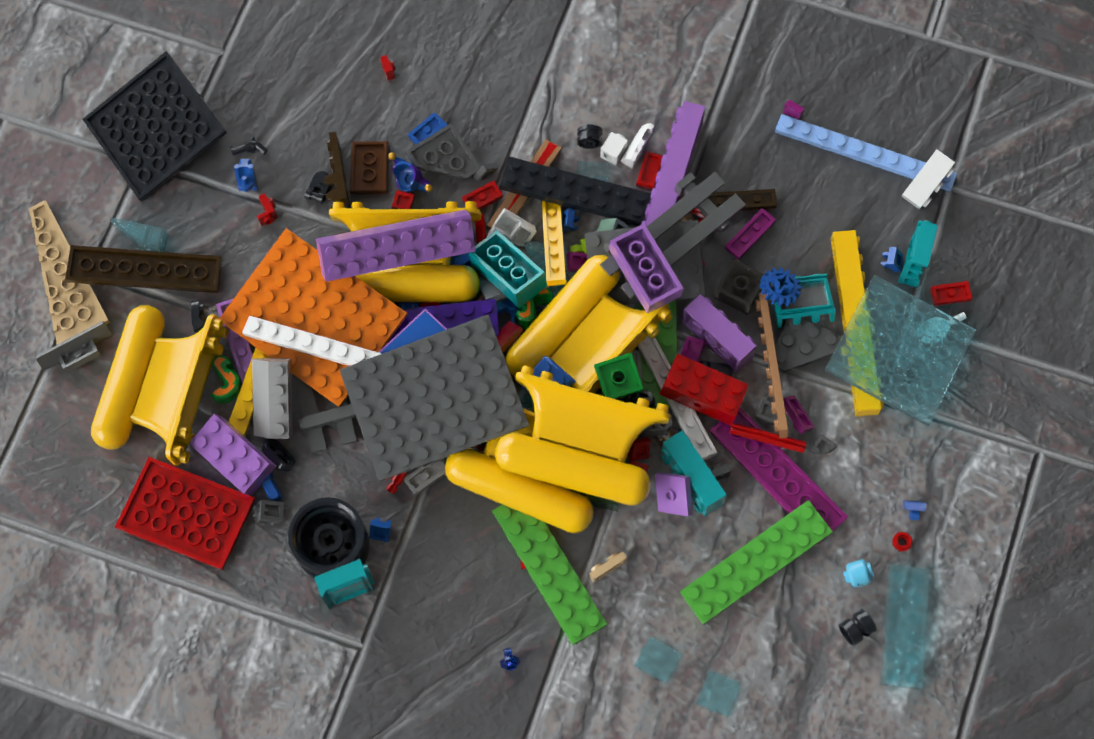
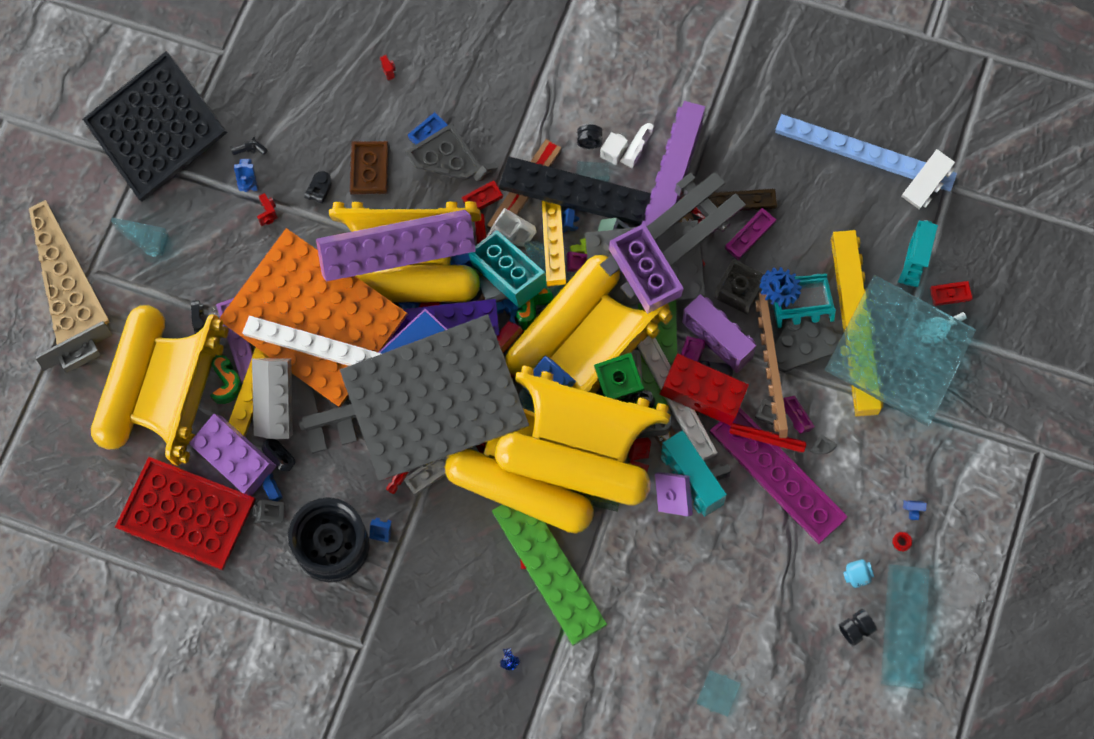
dark brown plate [65,245,222,293] -> none
teal window [314,559,375,610] -> none
dark brown hinge [323,132,350,209] -> none
blue piece [388,152,433,193] -> none
red plate [391,190,415,209] -> none
tan plate [590,551,627,584] -> none
clear light blue piece [634,636,681,683] -> none
red tile [636,151,663,190] -> none
bright green plate [680,500,832,625] -> none
magenta tile [783,99,804,120] -> none
blue tile [881,247,903,272] -> none

